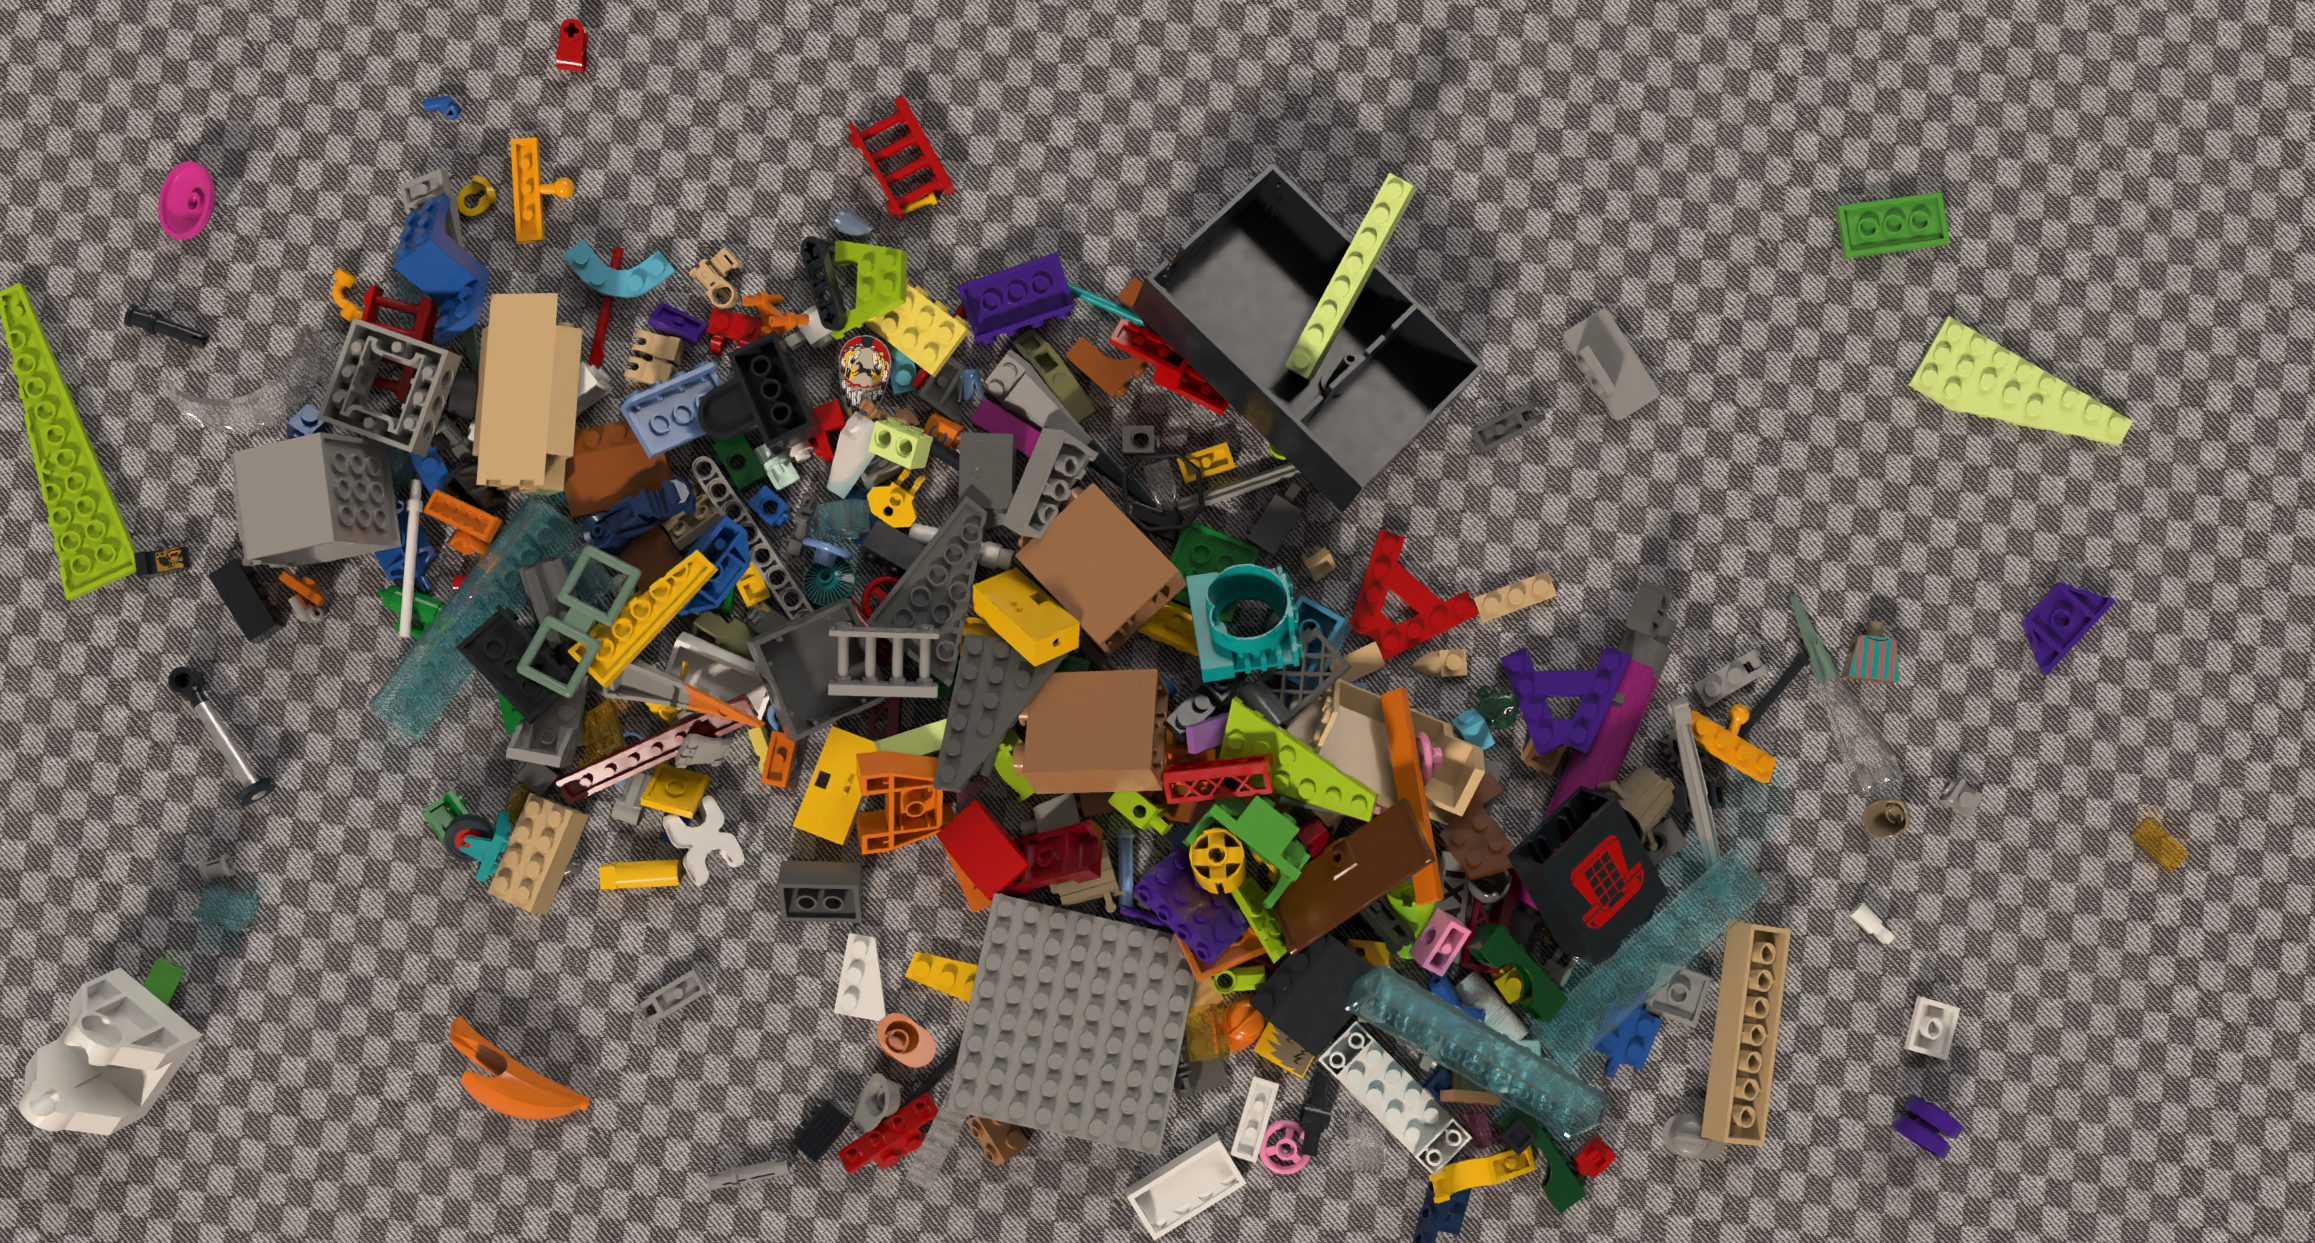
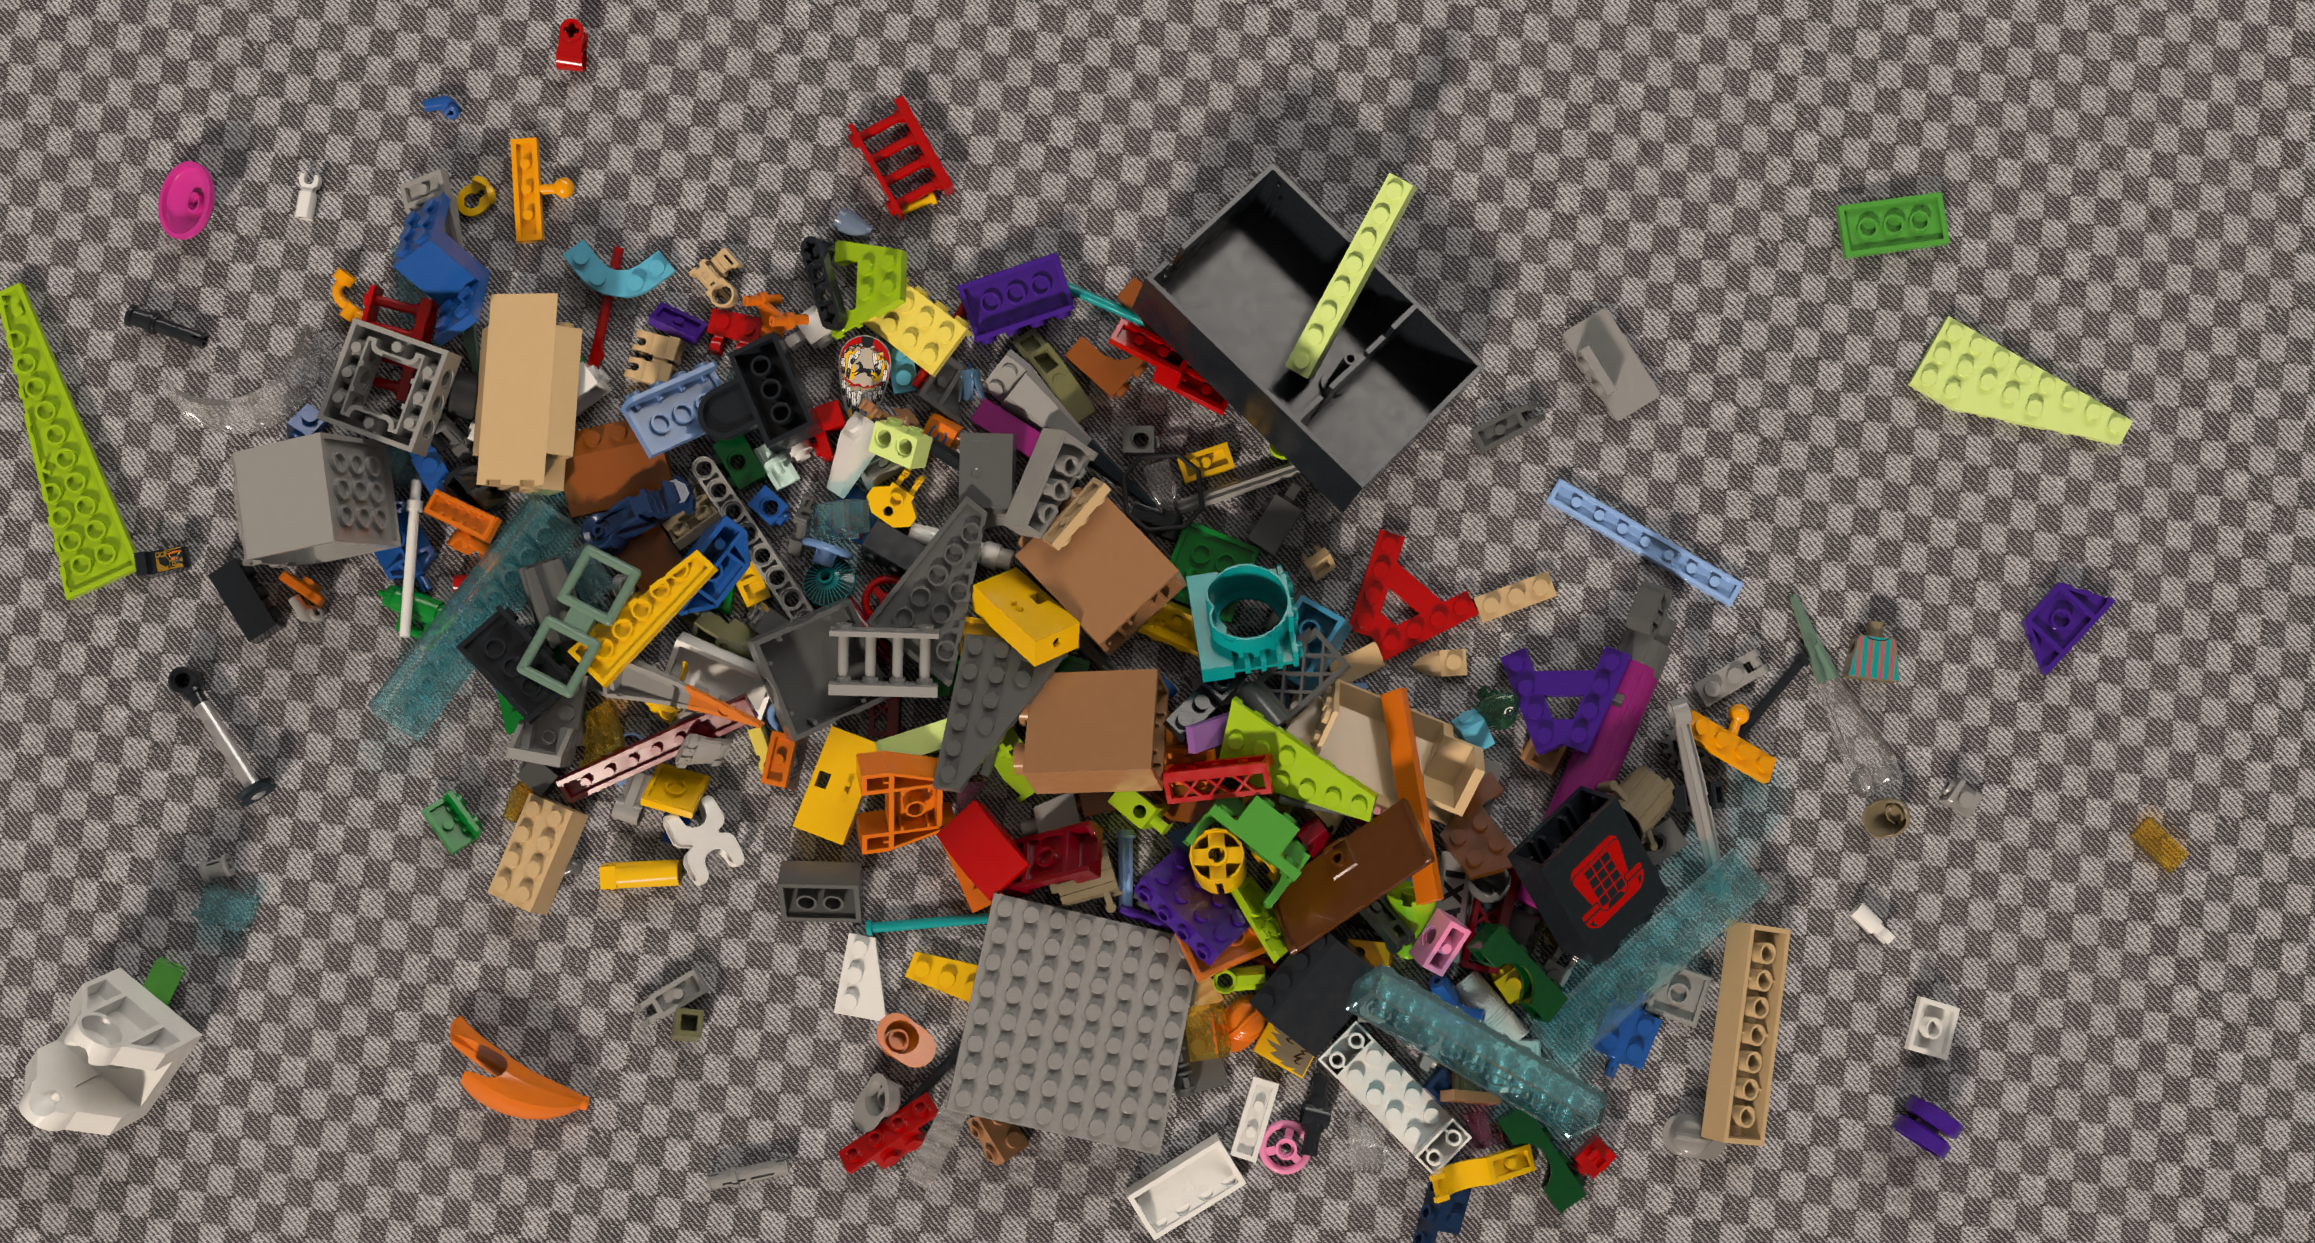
plate [444,810,512,883] -> none
black brick [792,1098,854,1163] -> none
bright pink piece [1415,732,1443,786] -> none
black tile [1499,1116,1538,1156] -> none
none -> white bar [294,173,322,221]
none -> olive brick [671,1008,704,1042]
none -> teal bar [866,910,990,936]
none -> tan plate [1041,477,1111,551]
none -> light blue tile [1545,478,1744,607]

